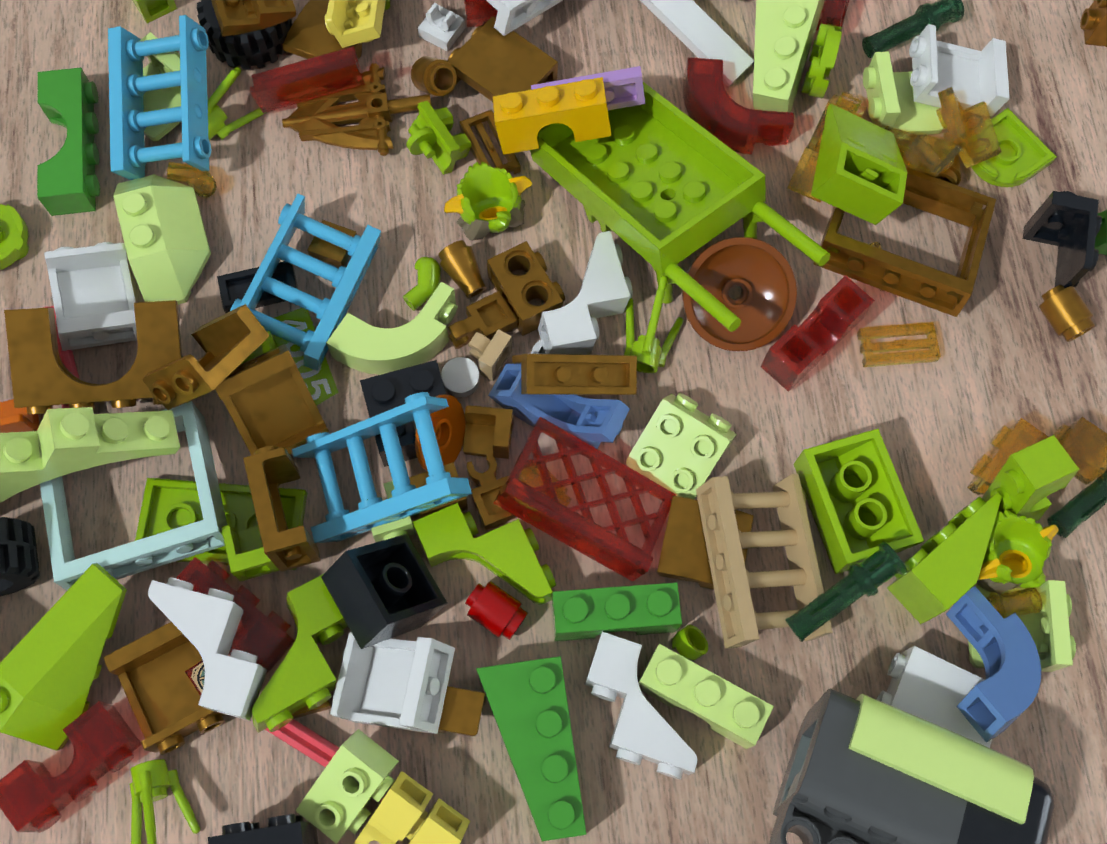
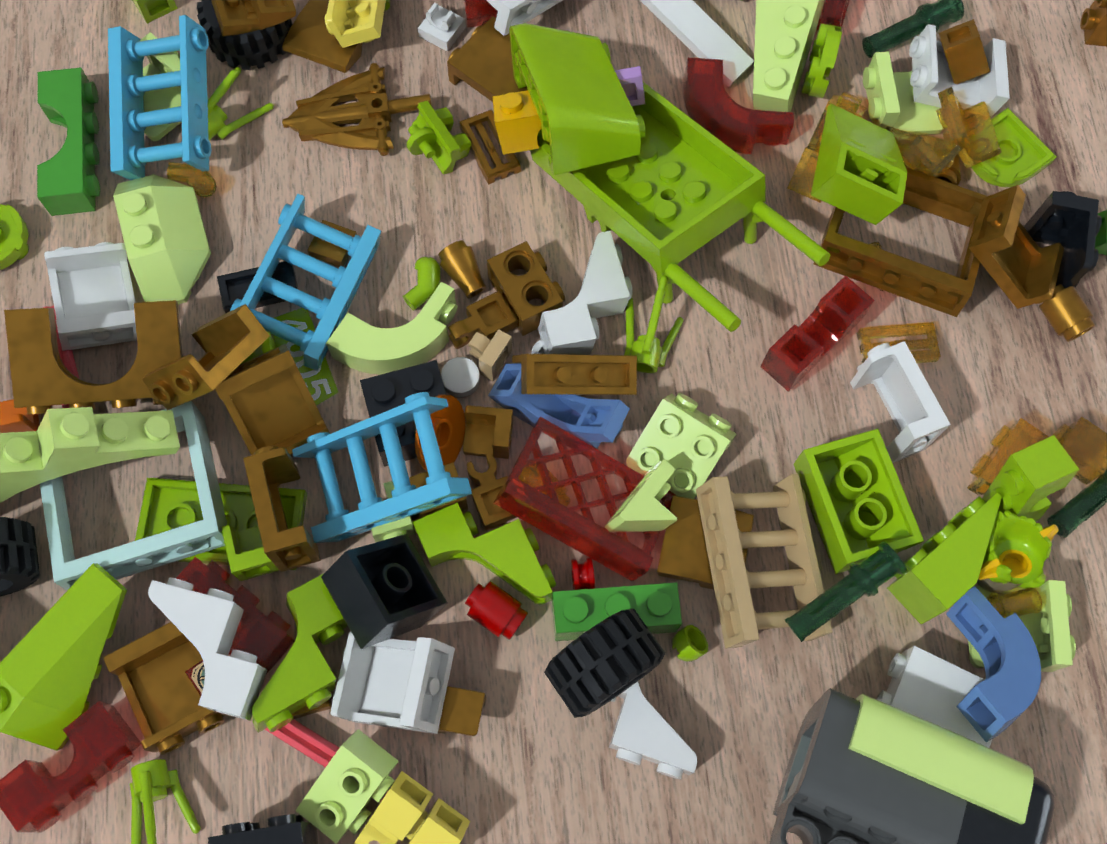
clear red panel [250,46,365,113] -> none
pearl gold brick [411,56,457,96] -> none
lime hair [444,162,532,240] -> none
bright green wedge [476,656,587,842] -> none
yellowish green arch [638,644,774,749] -> none
dark orange dish [682,237,797,351] -> none
none -> lime windscreen [509,23,646,176]
none -> black tyre [544,609,665,718]
none -> red bush [571,558,595,590]
none -> yellowish green slope [604,459,677,532]
none -> white panel [850,341,951,463]
none -> pearl gold panel [938,19,990,84]
none -> pearl gold panel [969,185,1064,309]

